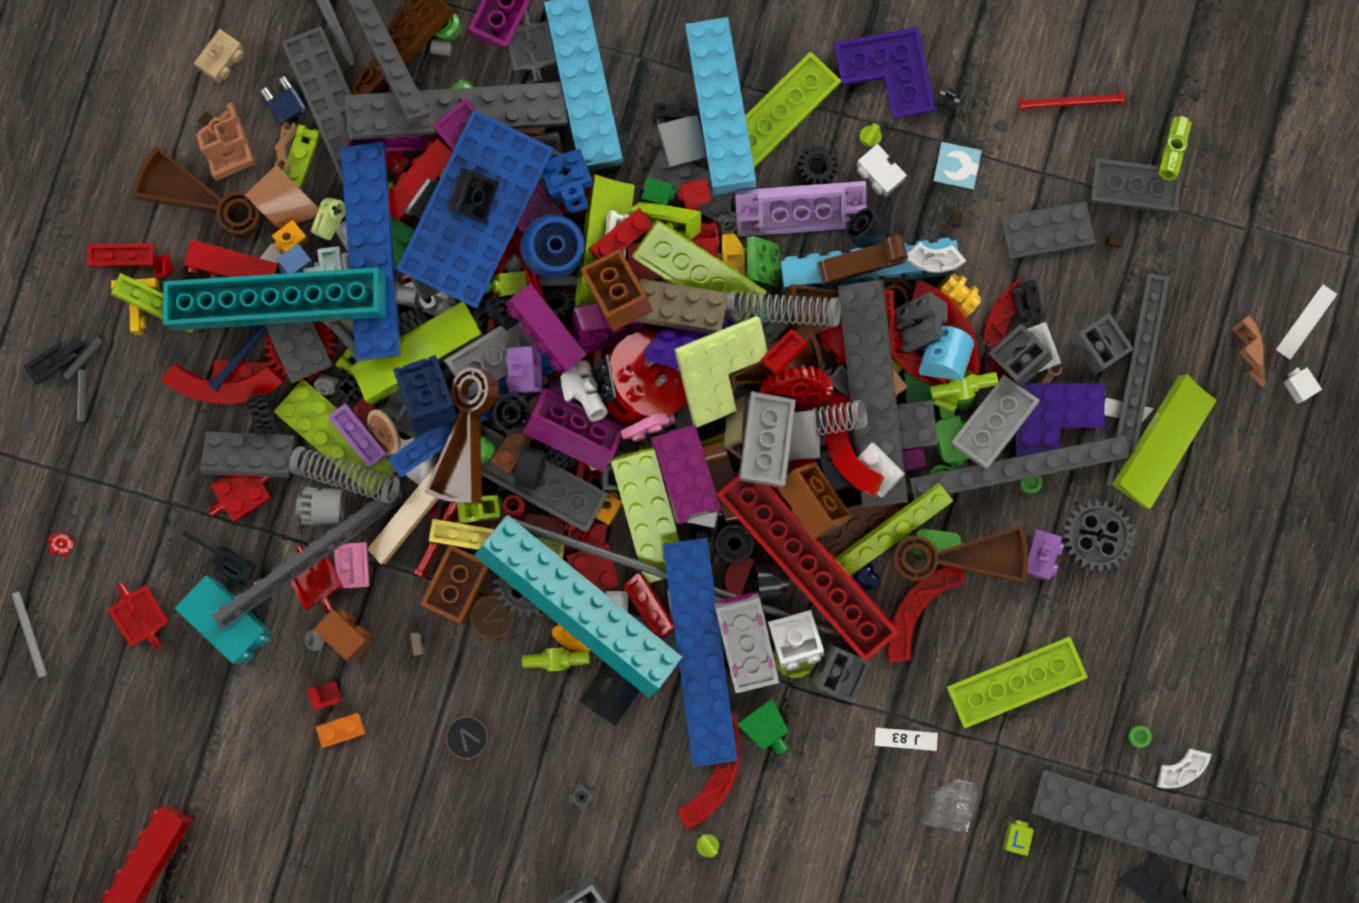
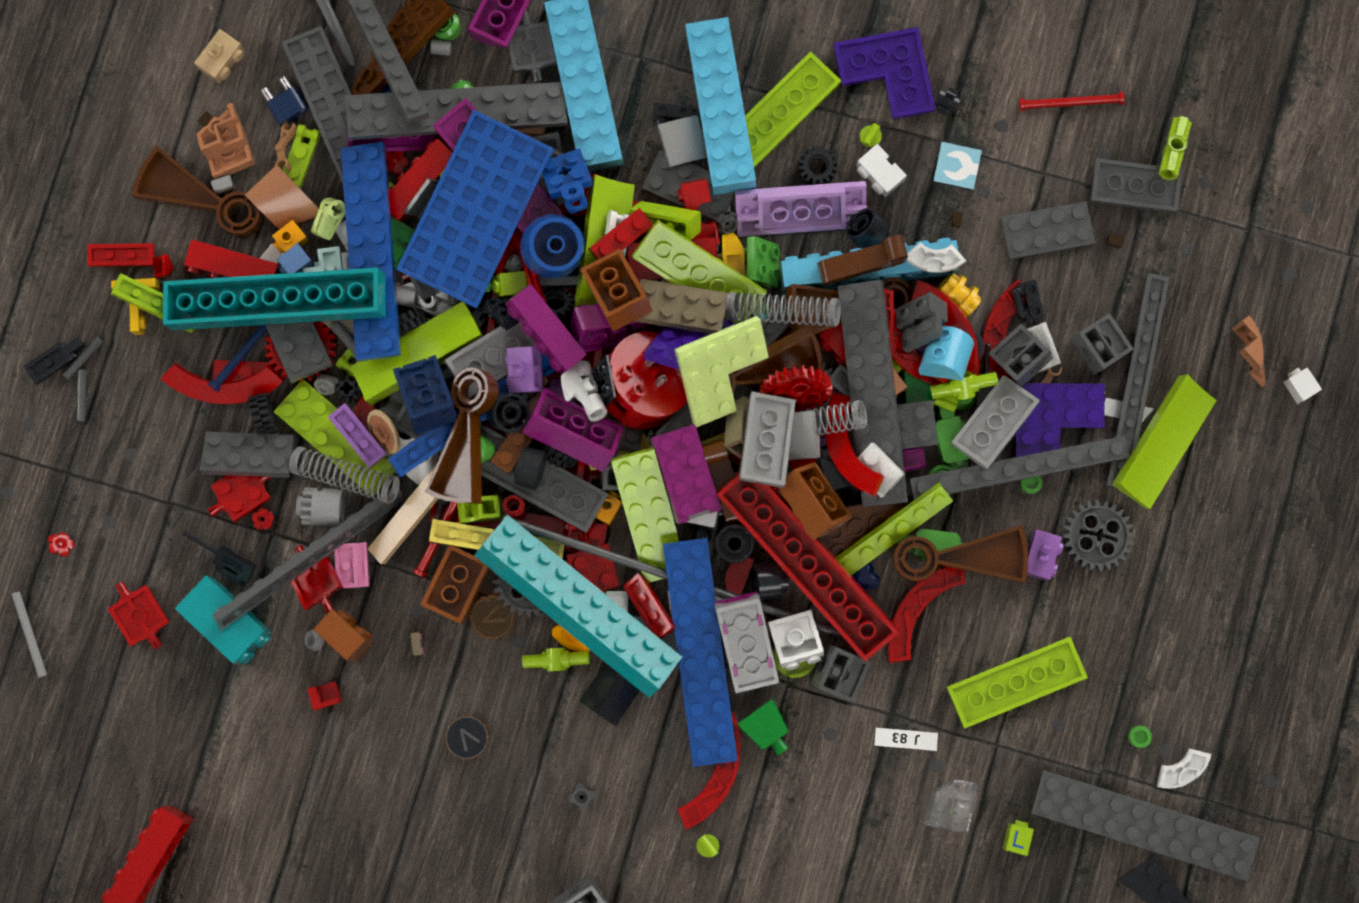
orange plate [316,713,366,748] -> none
black brick [447,168,499,224] -> none
bright pink plate [621,414,676,442] -> none
green brick [642,177,677,206] -> none
red plate [761,329,808,376] -> none
white sticker [1276,285,1337,359] -> none
none -> light grey hinge [211,175,235,195]
none -> red plate [252,508,274,530]

